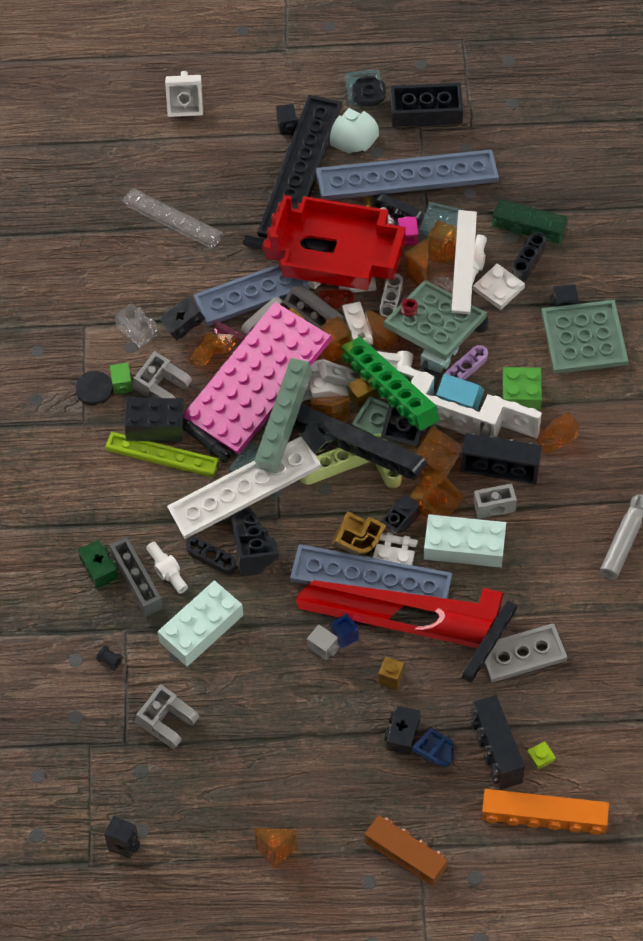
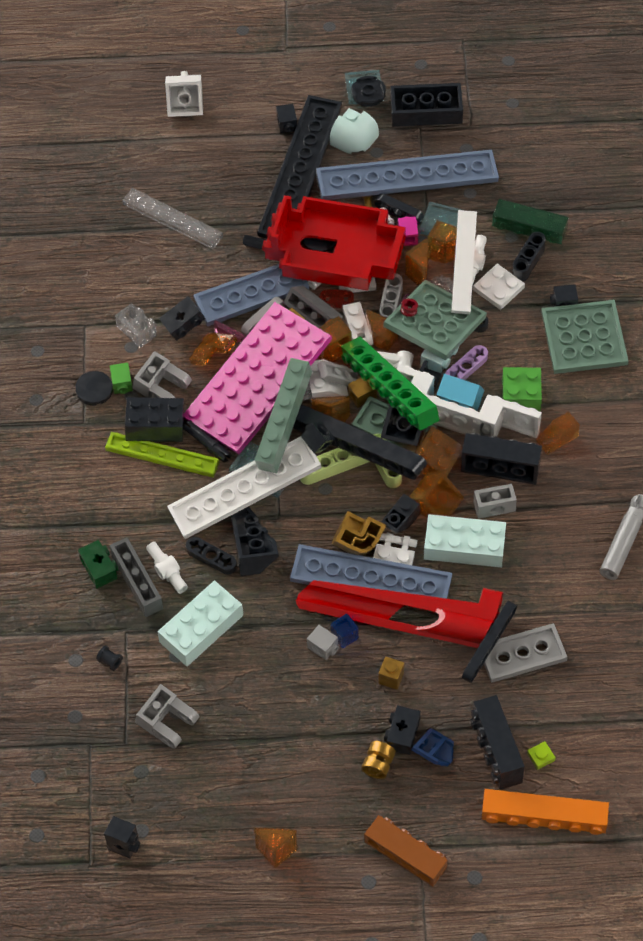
none -> pearl gold wheel [361,741,396,779]

